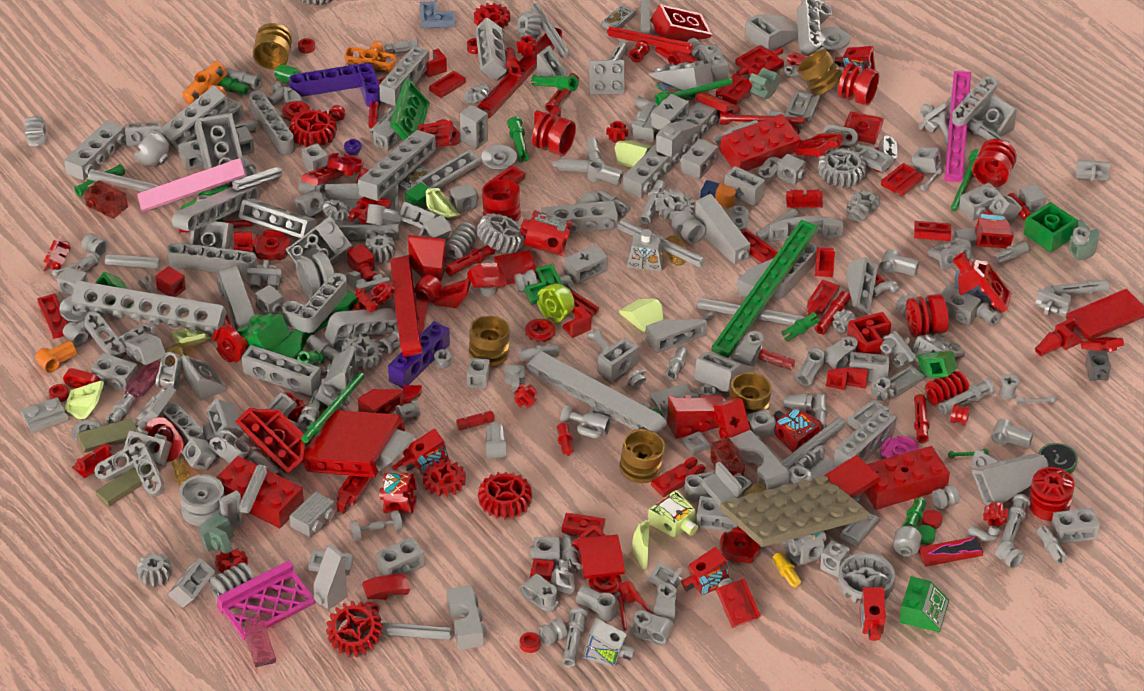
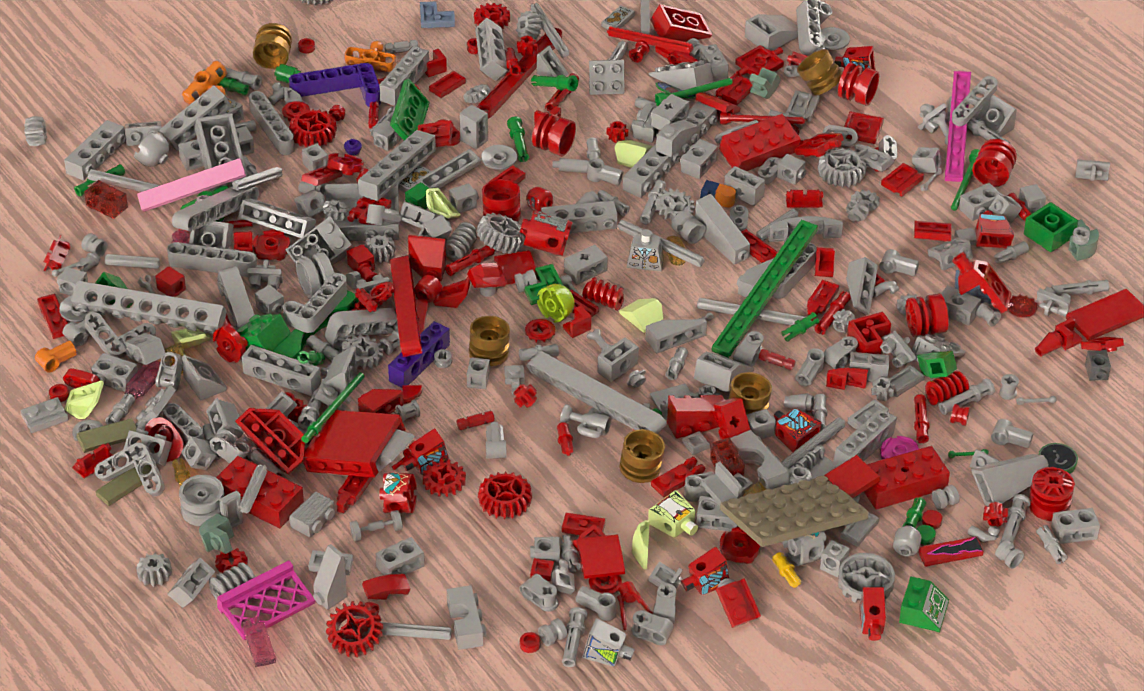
none -> clear pink plate [171,230,190,244]
none -> red head [526,186,553,212]
none -> red piece [582,277,624,311]
none -> clear red gear [1008,294,1037,318]

